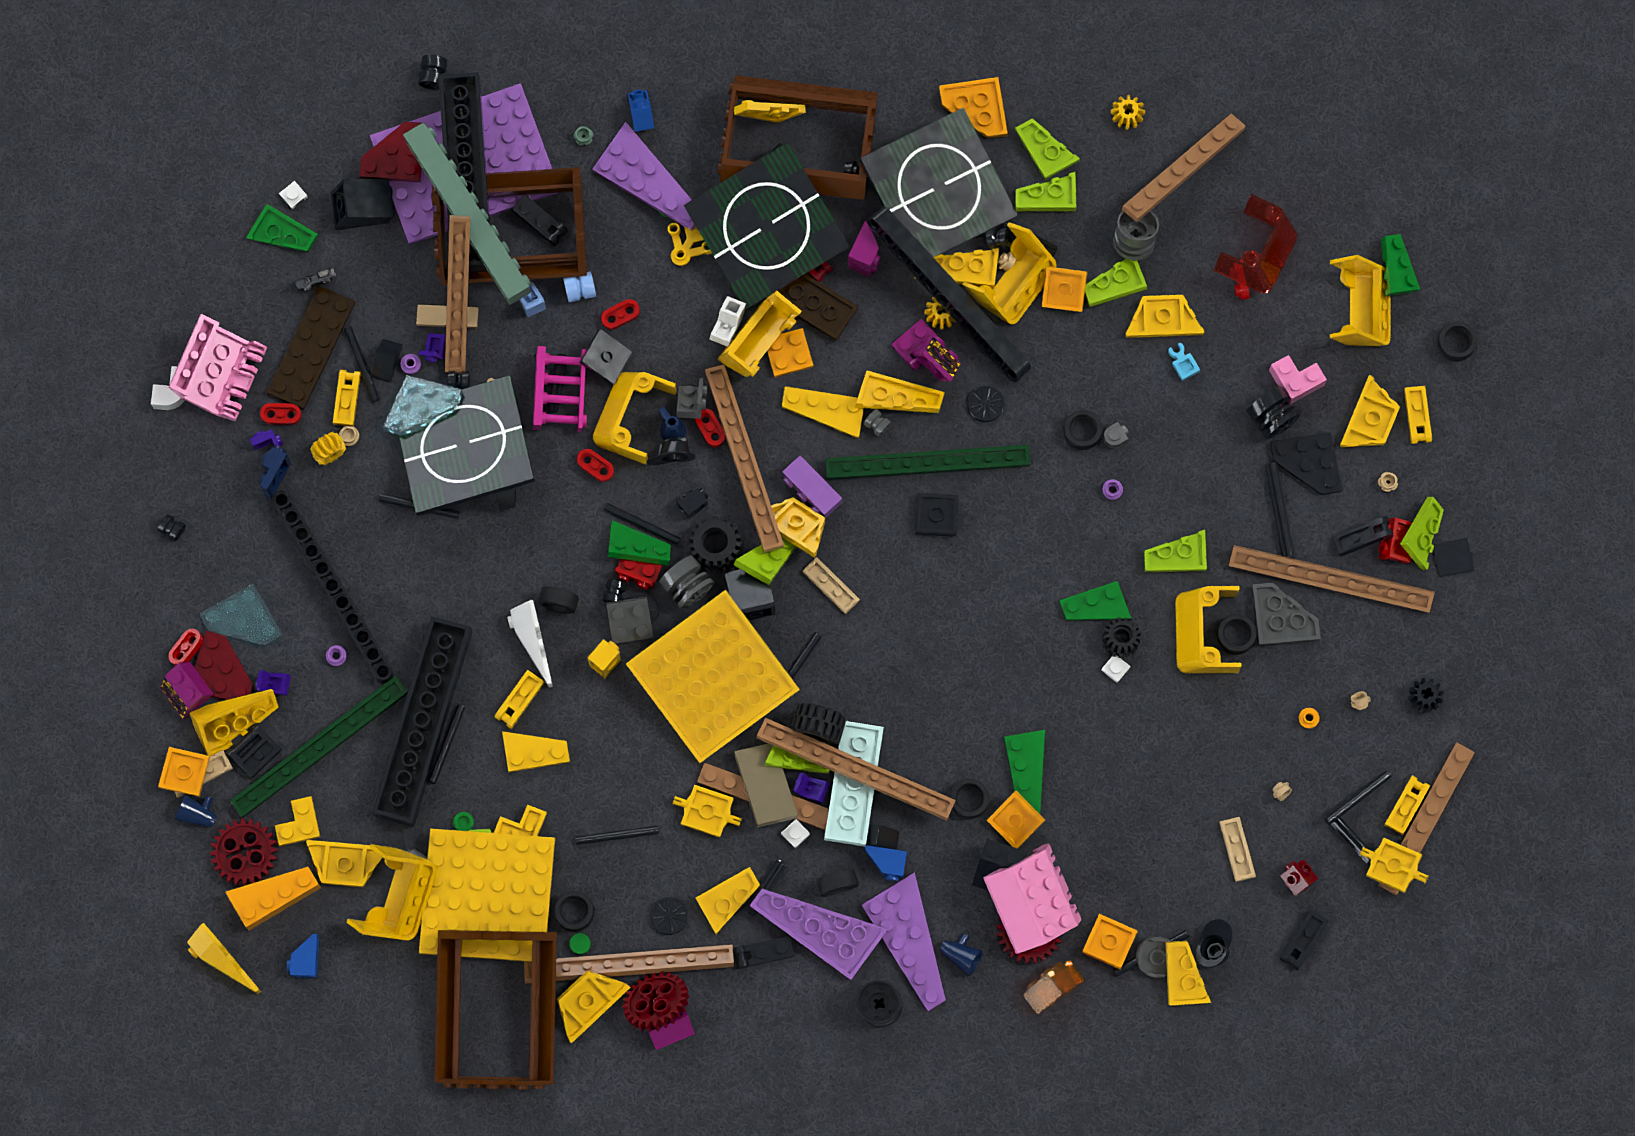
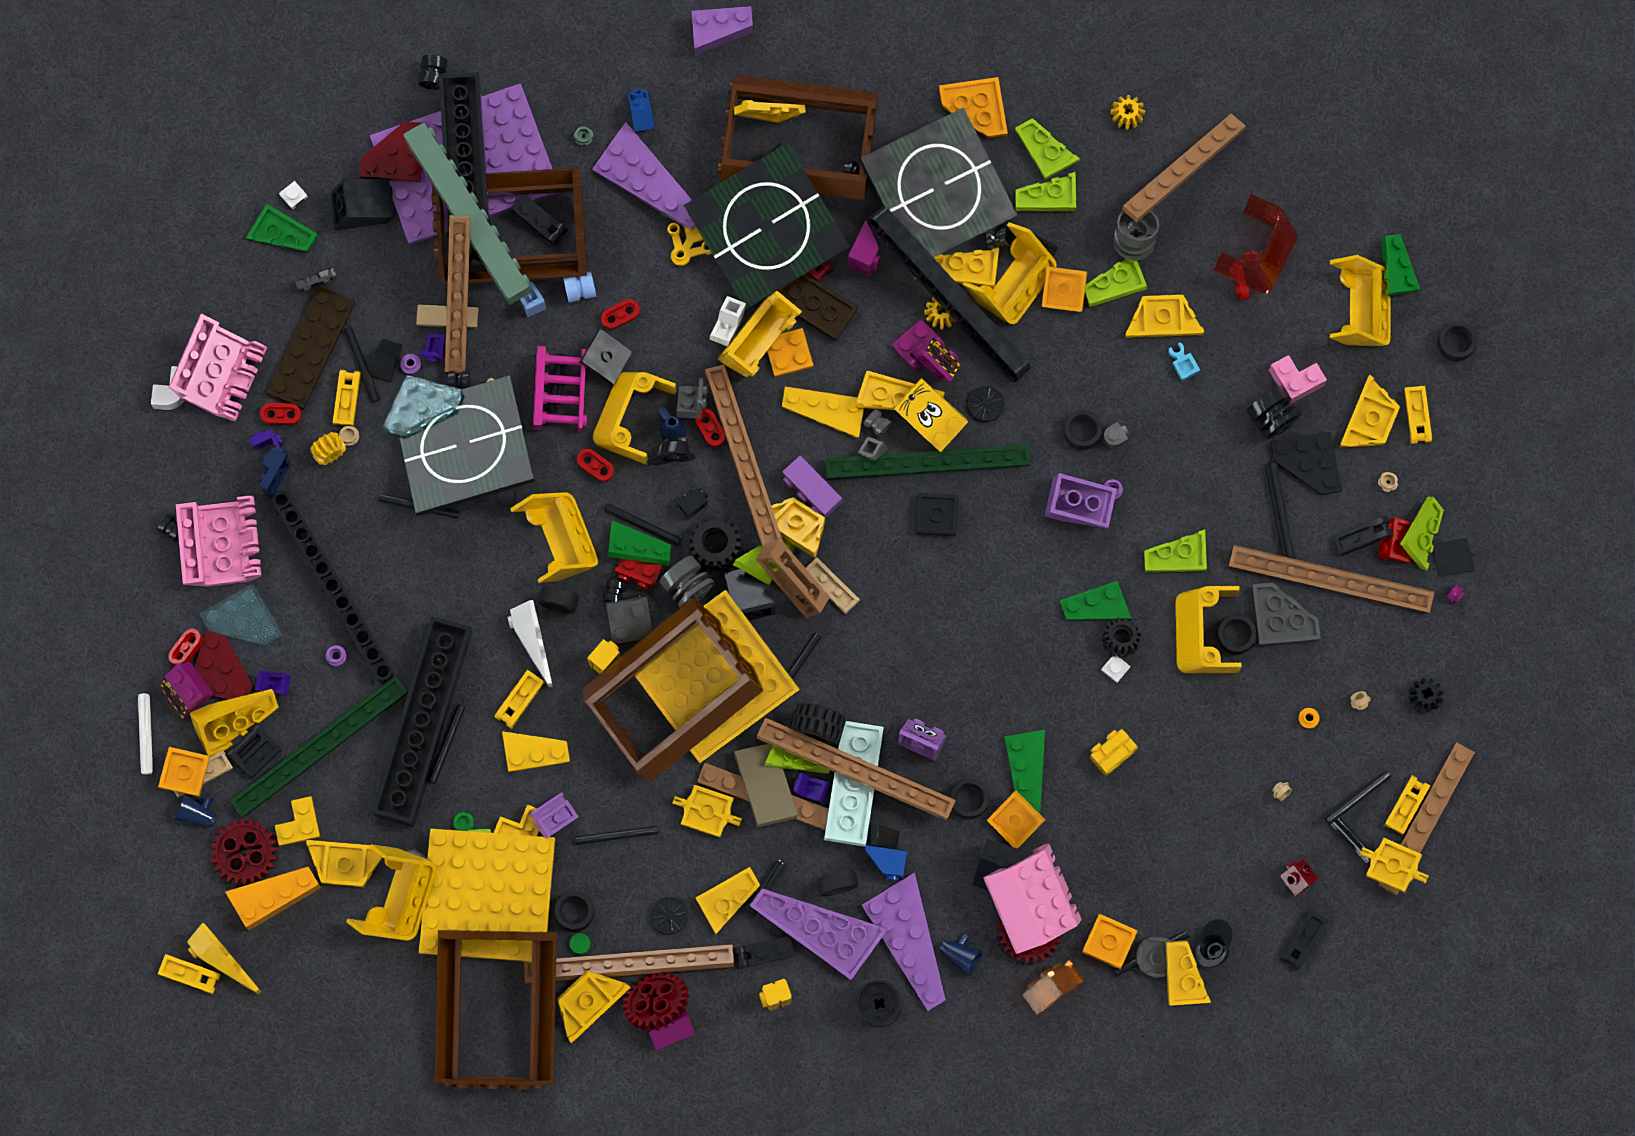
blue slope [287,934,319,978] -> none
white plate [781,819,810,849] -> none
tan plate [998,252,1016,271] -> none
tan tile [1219,817,1256,882] -> none
none -> white axle [138,693,153,775]
none -> yellow plate [158,954,221,994]
none -> bright pink slope [176,496,262,587]
none -> yellow windscreen [510,492,598,583]
none -> medium lavender plate [528,792,579,839]
none -> reddish brown door [582,597,763,782]
none -> medium lavender wedge [692,6,753,56]
none -> medium nougat brick [756,538,830,618]
none -> yellow brick [759,979,792,1011]
none -> dark grey slope [858,436,888,461]
none -> yellow slope [894,378,968,452]
none -> medium lavender slope [898,719,946,761]
none -> medium lavender slope [1044,473,1117,528]
none -> yellow brick [1090,729,1138,776]
none -> magenta plate [1446,584,1465,603]

